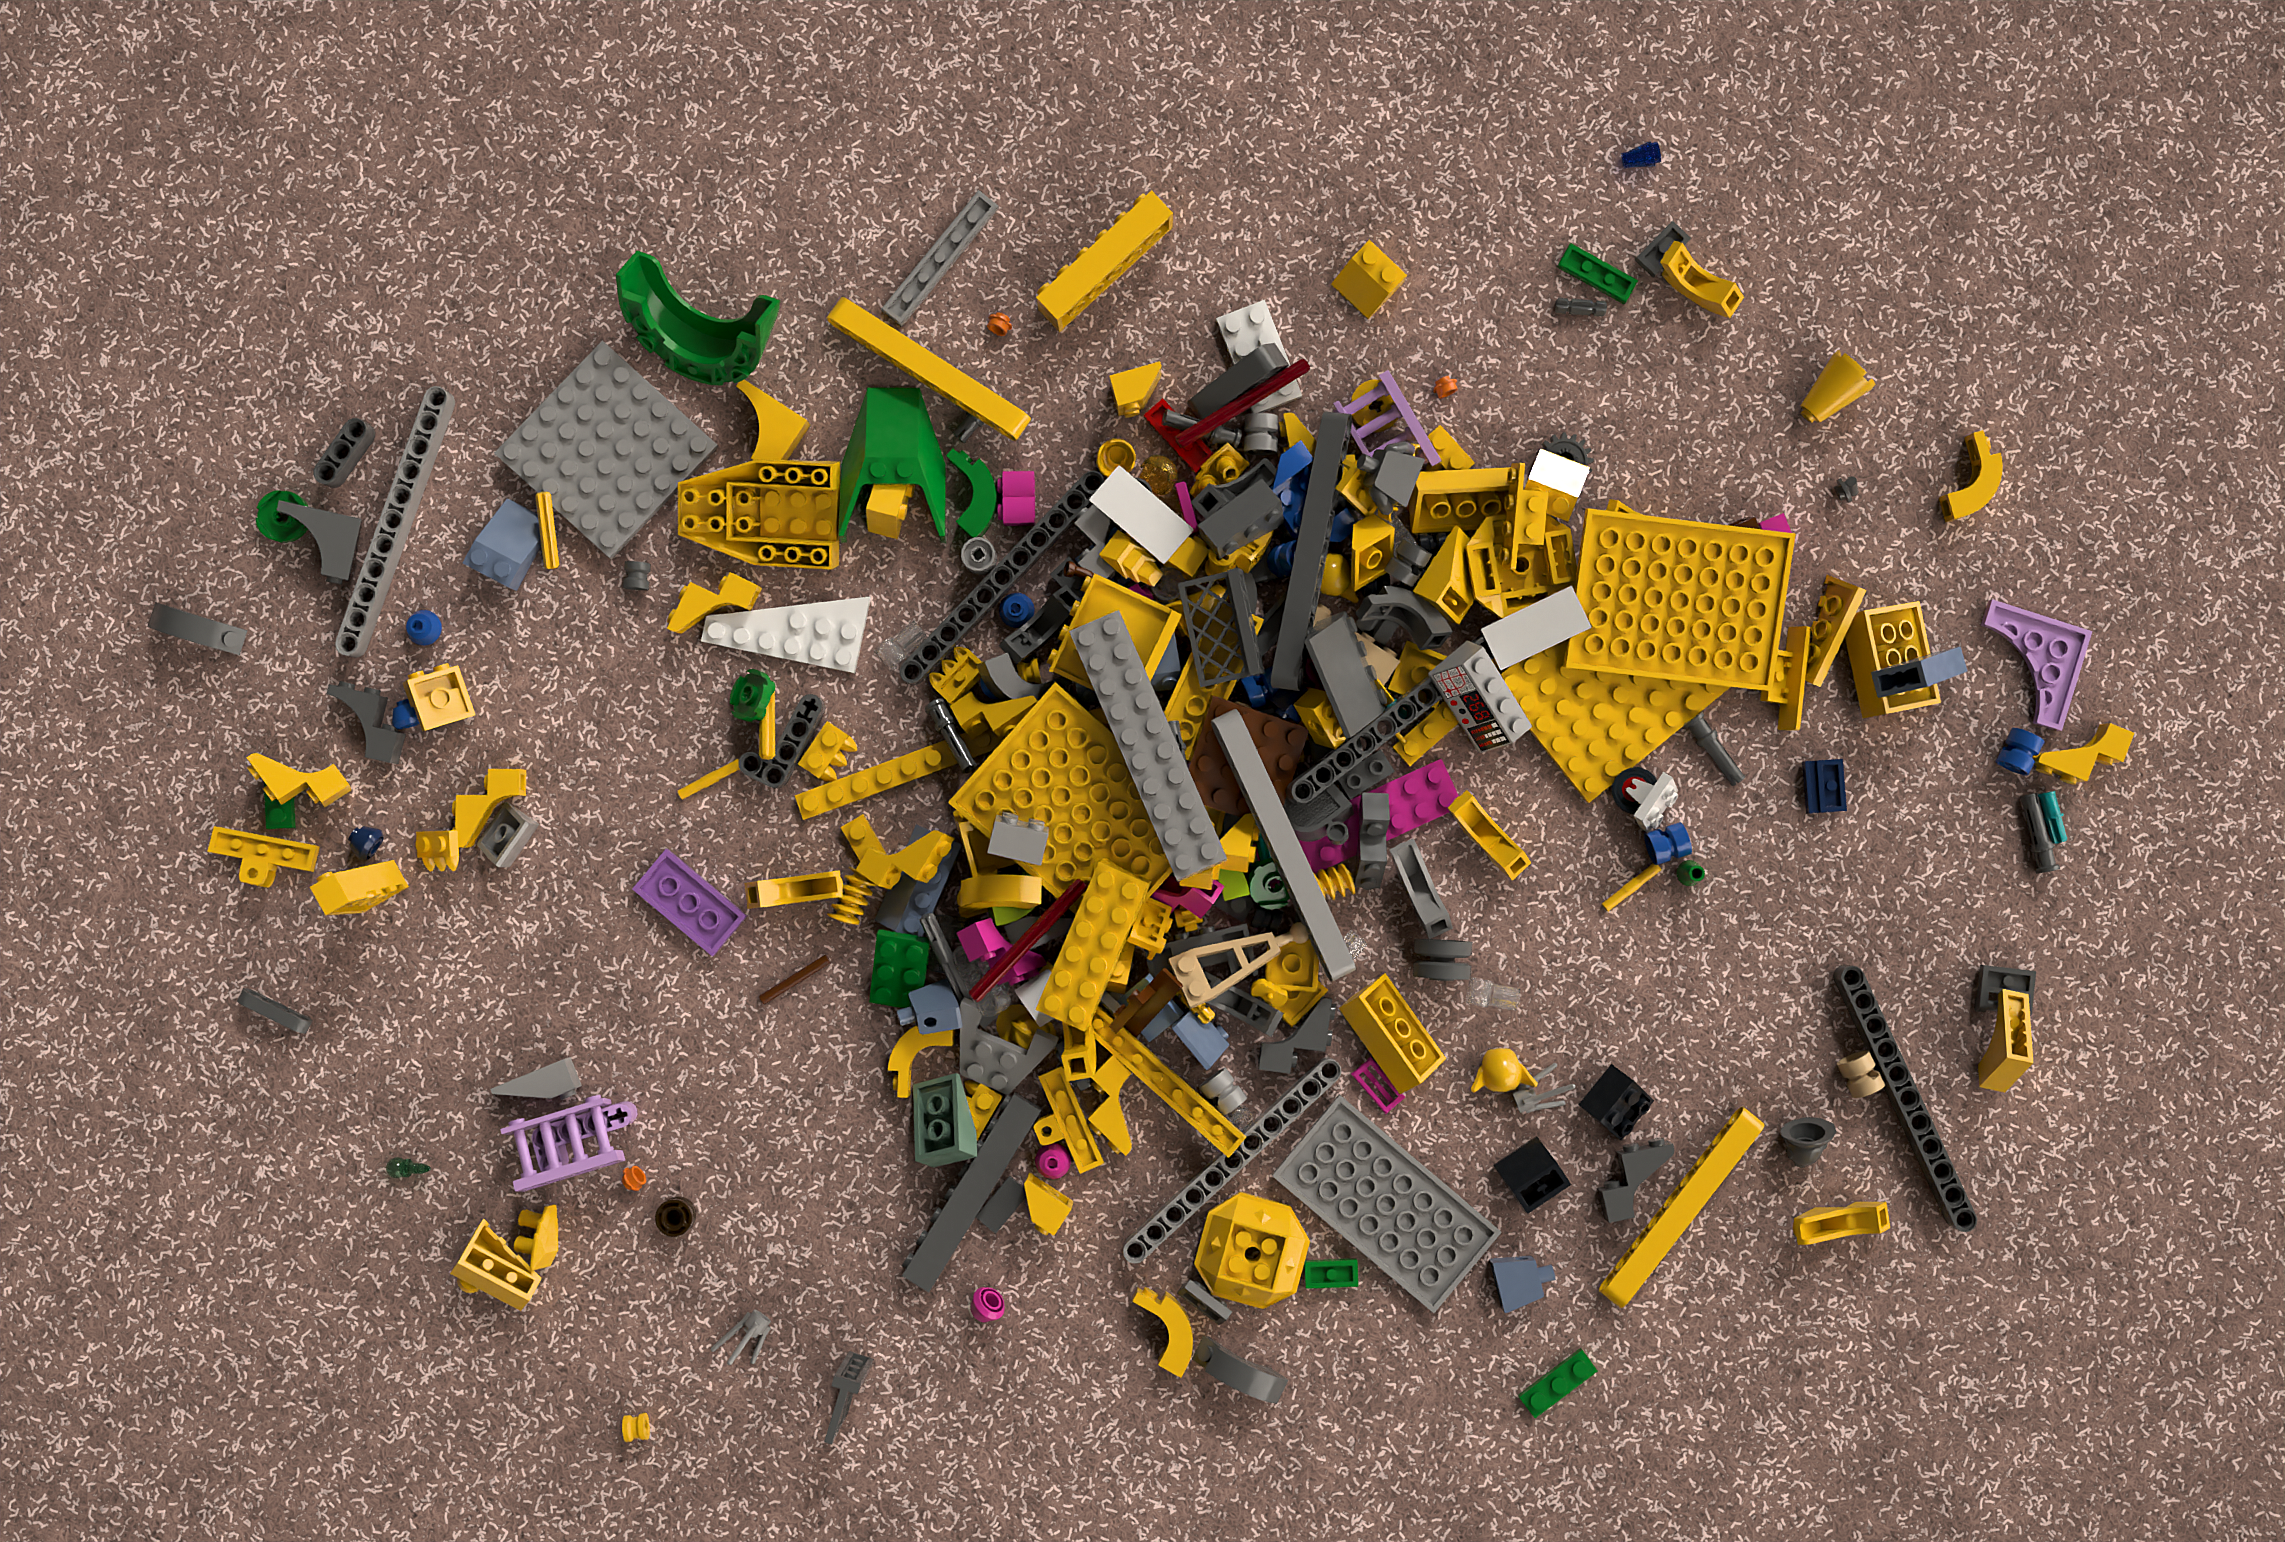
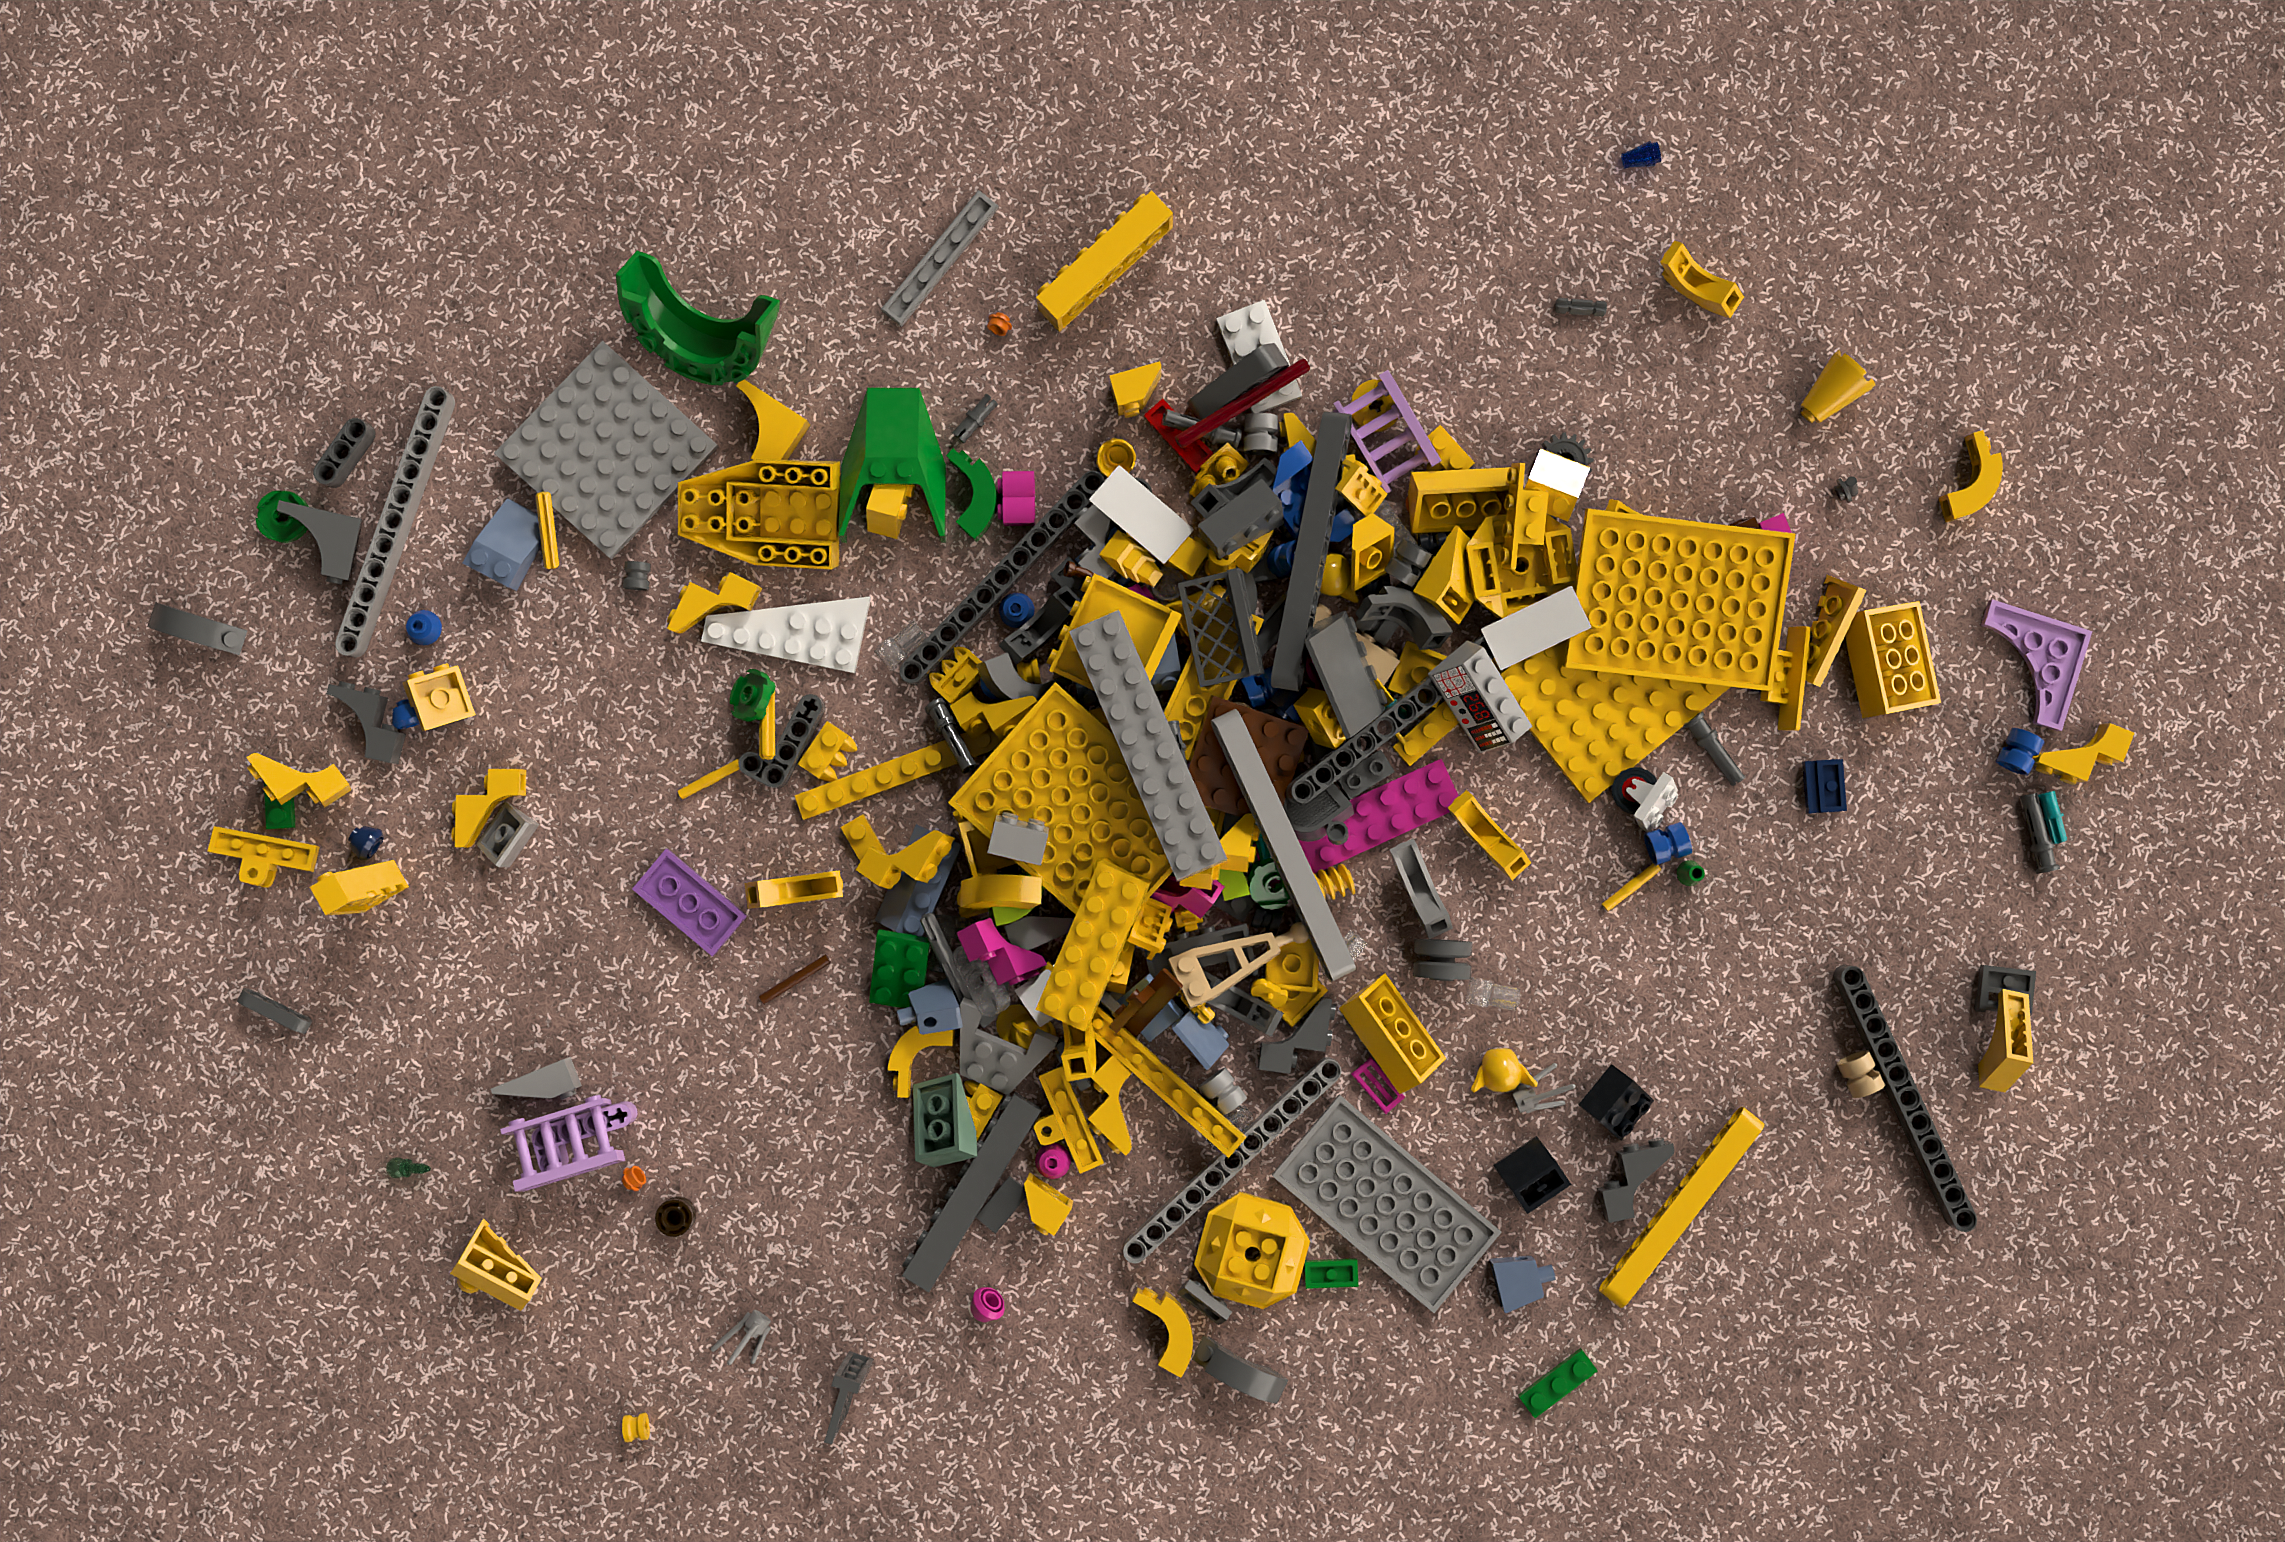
yellow plate [415,830,459,872] -> none
yellow connector [514,1204,558,1271] -> none
yellow beam [826,297,1031,441] -> none
yellow piece [827,867,877,925] -> none
light grey wheel [961,537,997,575] -> none
dark red axle [969,879,1088,1002] -> none
clear yellow hair [1139,454,1178,496] -> none
dark pink tile [1175,482,1199,537] -> none
yellow slope [1331,240,1407,320] -> none
dark grey arch [1354,792,1390,890] -> none
dark grey torso [1357,441,1425,522] -> none
orange plate [1433,376,1458,399] -> none
green tile [1557,243,1638,304] -> none
dark grey plate [1635,221,1691,278] -> none
dark grey piece [1780,1117,1837,1168] -> none
yellow arch [1793,1202,1890,1245] -> none
sand blue slope [1871,646,1967,698] -> none

